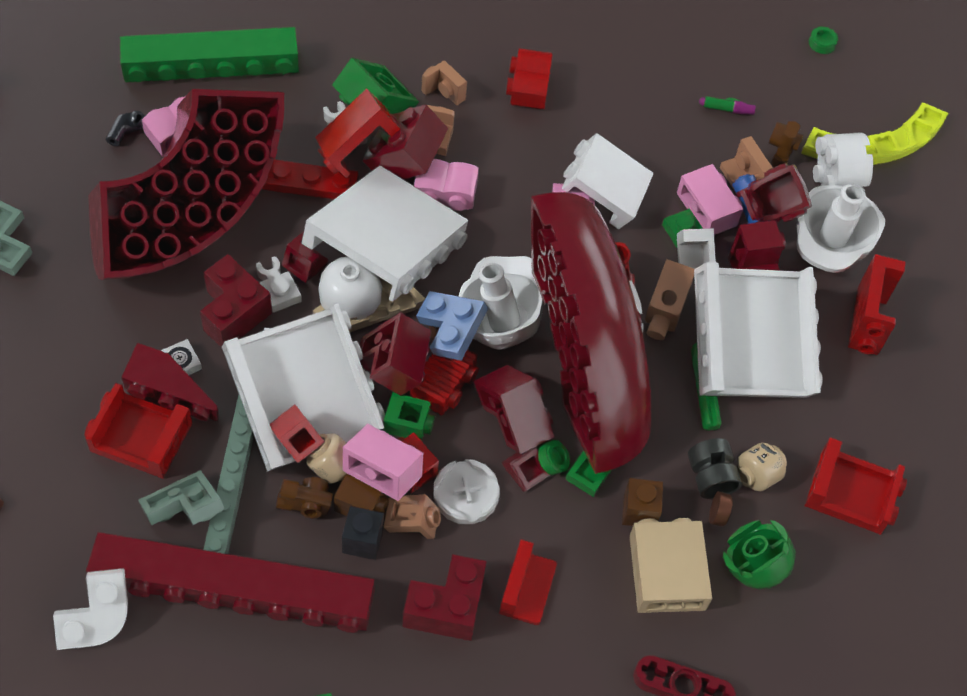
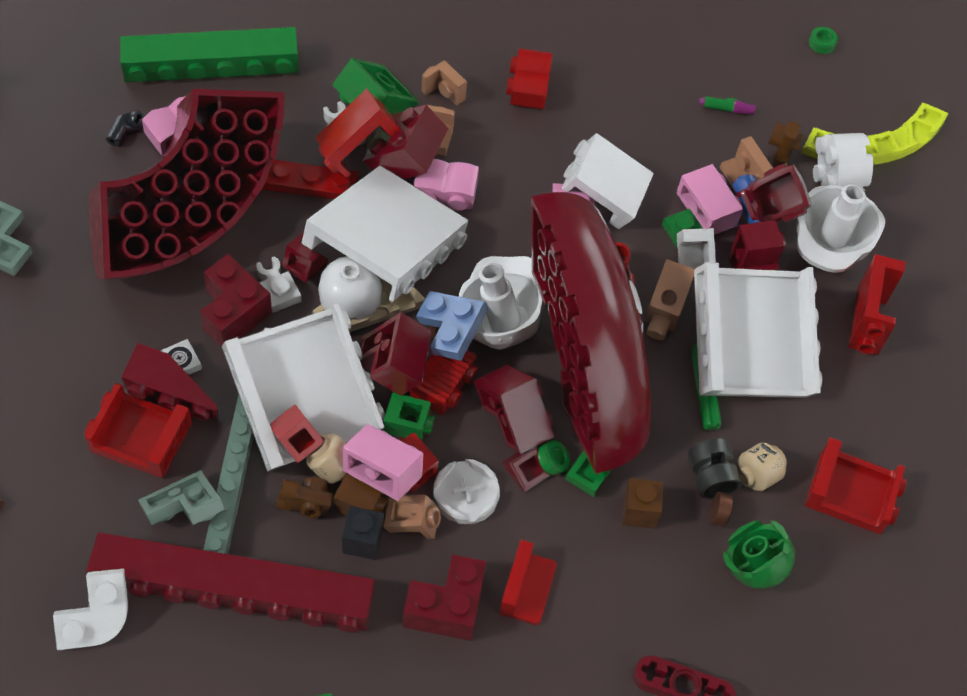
tan brick [630,518,712,613] -> none

